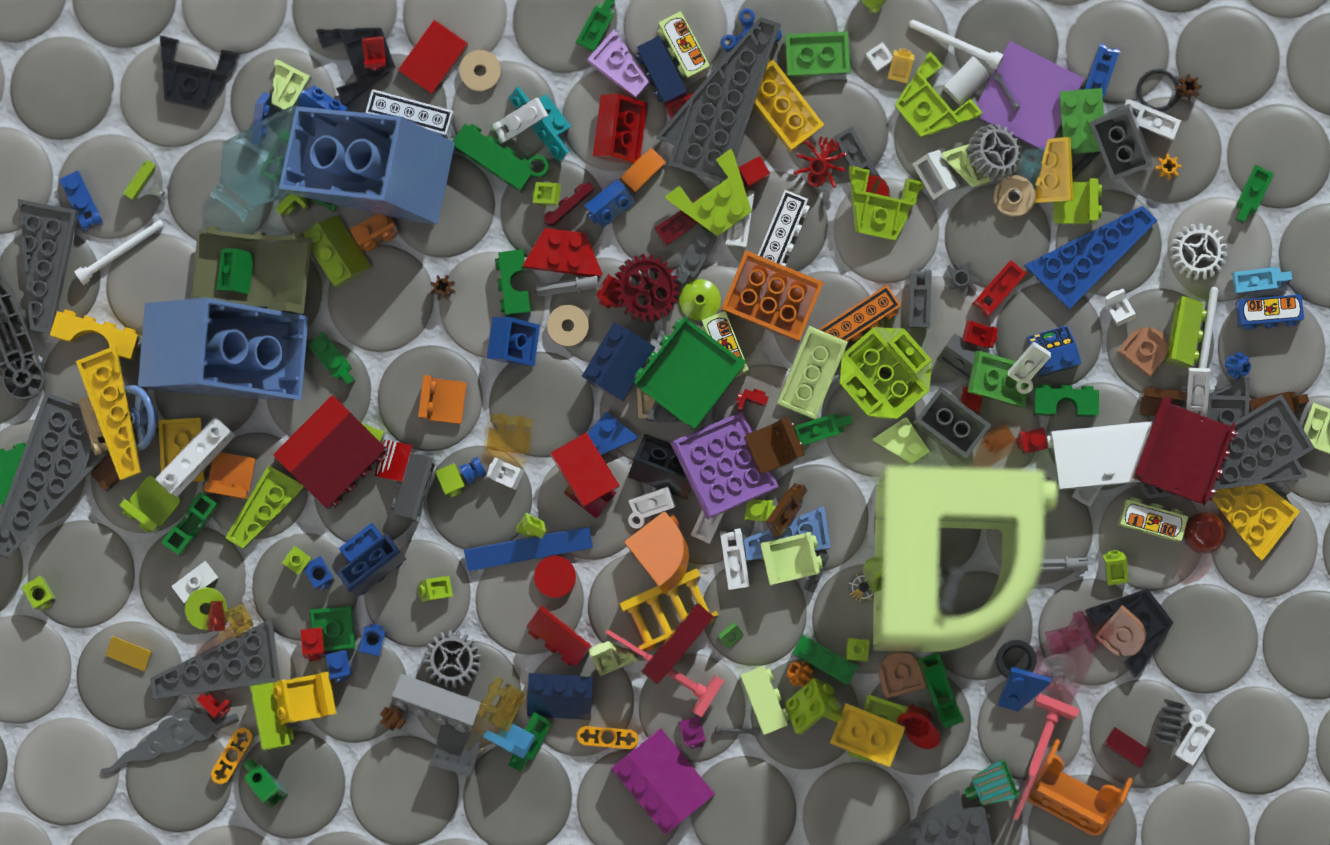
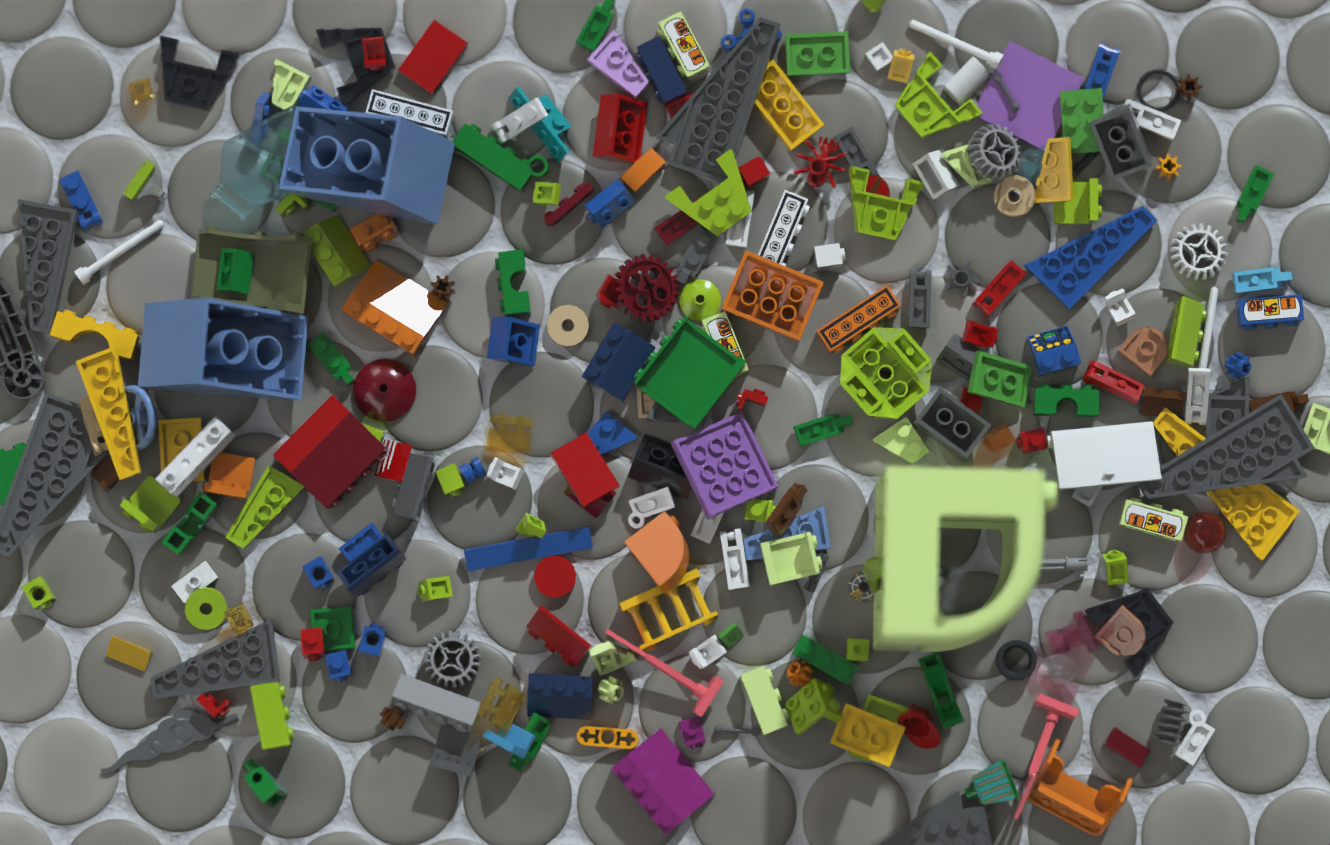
clear red cone [206,601,227,631] -> none
light orange beam [211,728,253,784] -> none
yellow panel [273,672,336,725] -> none
lime bracket [282,546,311,575] -> none
orange bracket [418,375,467,424] -> none
tan tile [459,50,501,92] -> none
red wing [522,228,602,278] -> none
light grey axle [536,275,599,297] -> none
dark red slope [641,603,714,685] -> none
reddish brown bracket [744,416,805,474] -> none
yellowish green tile [777,326,848,419] -> none
nougat tile [879,652,927,699] -> none
blue wing [998,667,1051,711] -> none
white hinge [1008,342,1051,394] -> none
dark red panel [1133,396,1237,506] -> none
none -> clear yellow slope [128,78,155,104]
none -> orange slope [341,260,448,357]
none -> dark red dish [353,359,416,422]
none -> yellowish green gear [598,676,624,704]
none -> white bracket [689,635,727,670]
none -> white brick [814,243,846,270]
none -> red plate [1083,361,1144,405]

